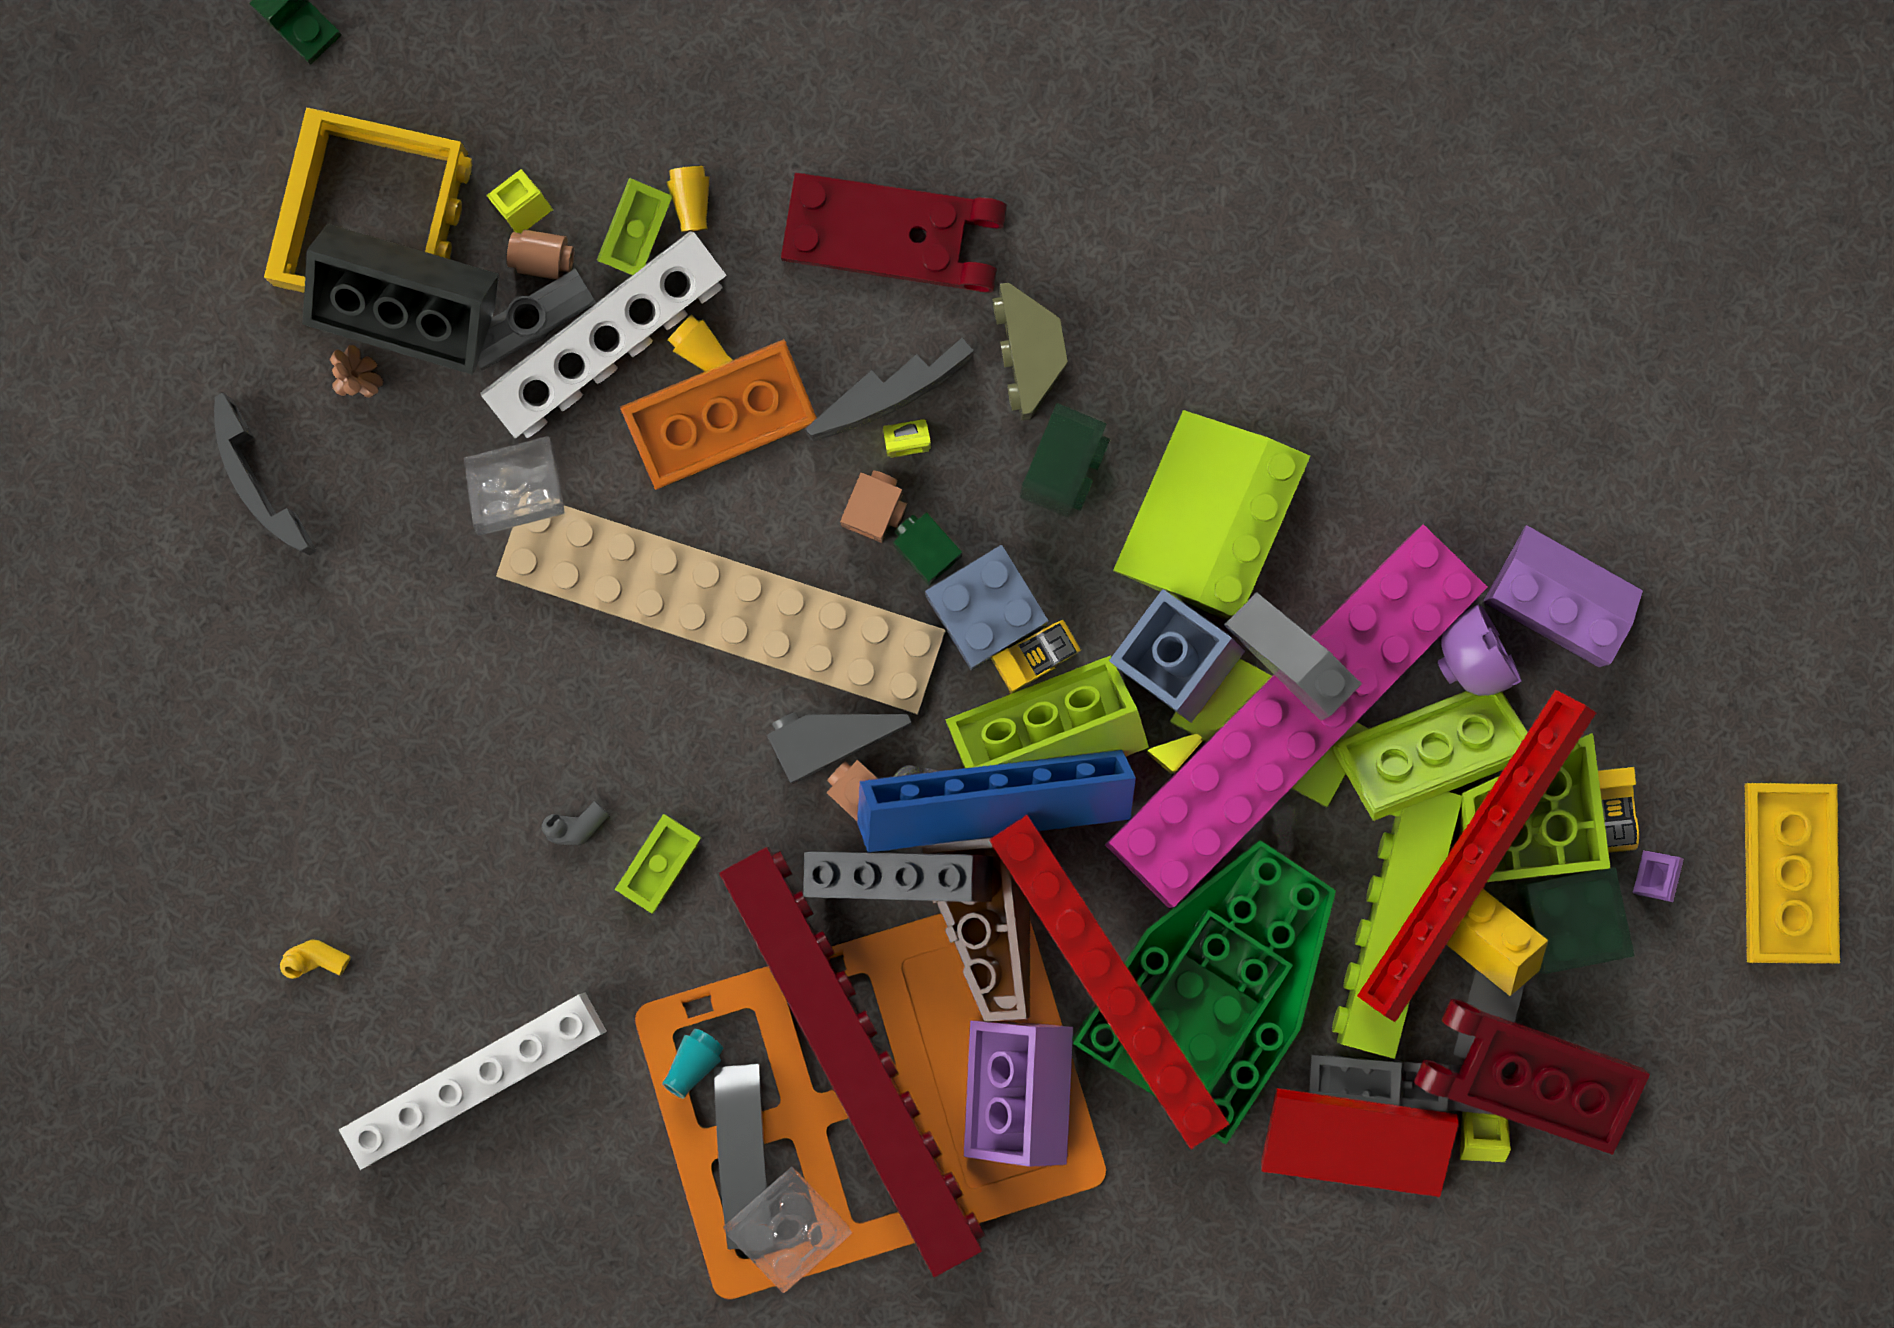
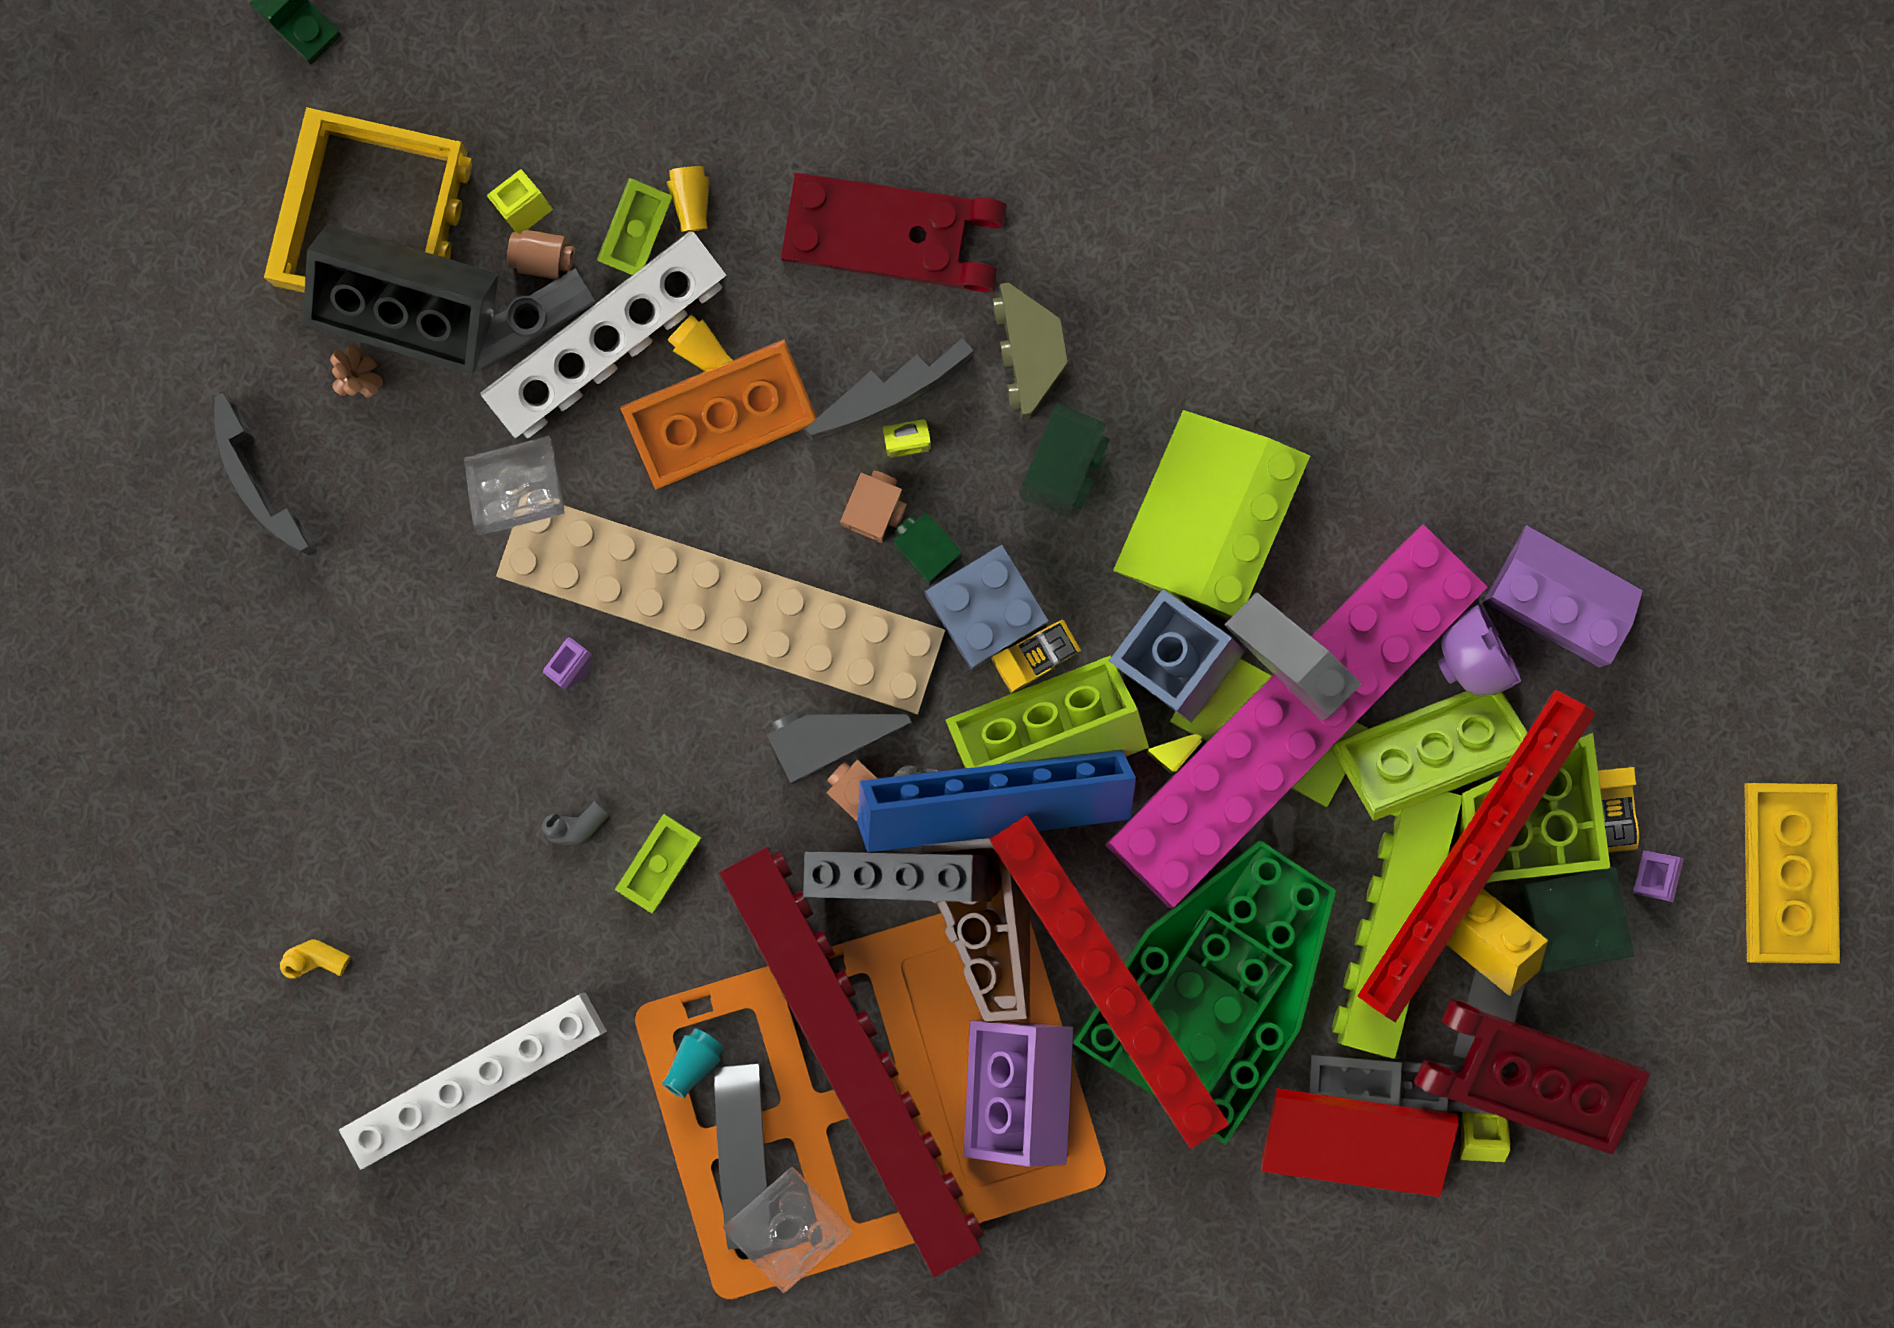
none -> medium lavender slope [543,637,592,690]

